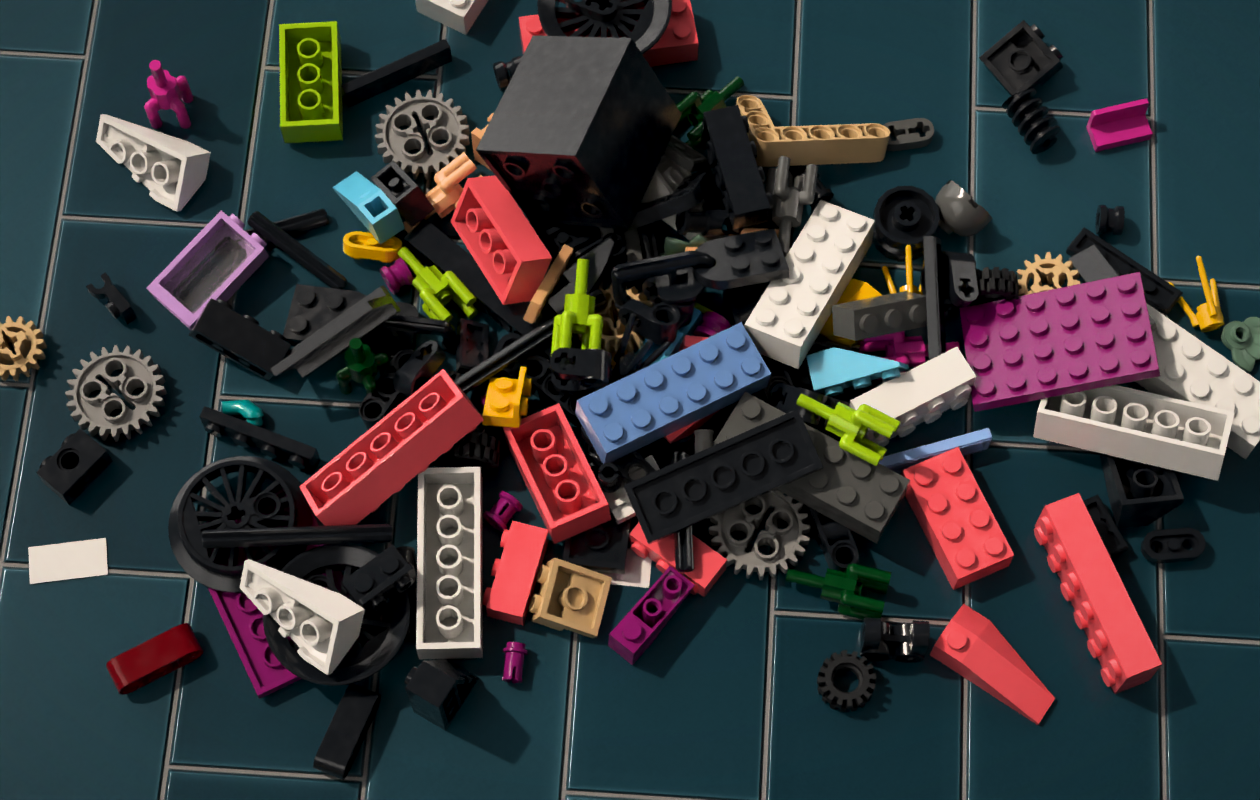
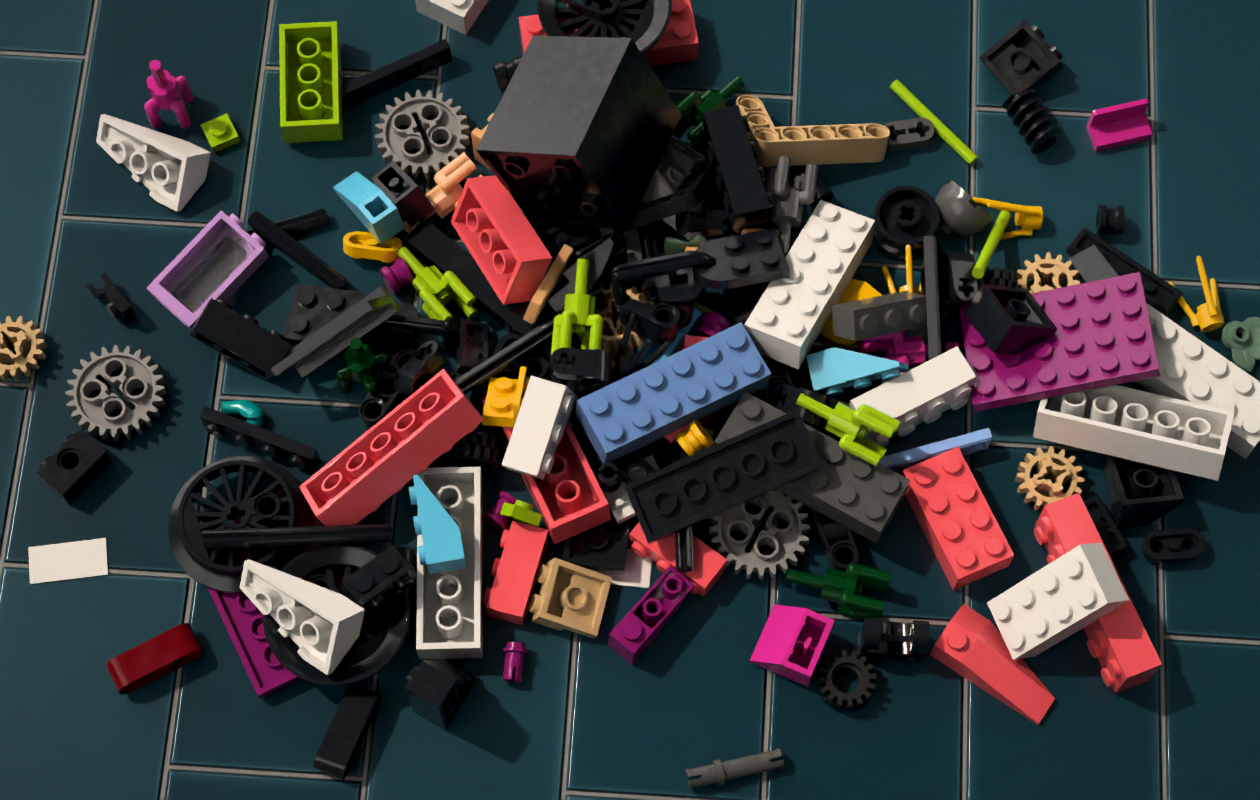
none -> lime plate [200,113,240,153]
none -> medium azure slope [409,475,467,574]
none -> lime plate [500,499,542,526]
none -> white wedge [502,375,578,480]
none -> yellow wheel [675,419,714,456]
none -> dark grey pin [685,748,784,790]
none -> dark pink slope [749,605,835,687]
none -> lime bar [889,79,978,165]
none -> black slope [965,284,1057,355]
none -> yellow plant [972,197,1043,241]
none -> lime bar [972,211,1011,279]
none -> white brick [987,543,1129,660]
none -> tan gear [1015,446,1084,511]

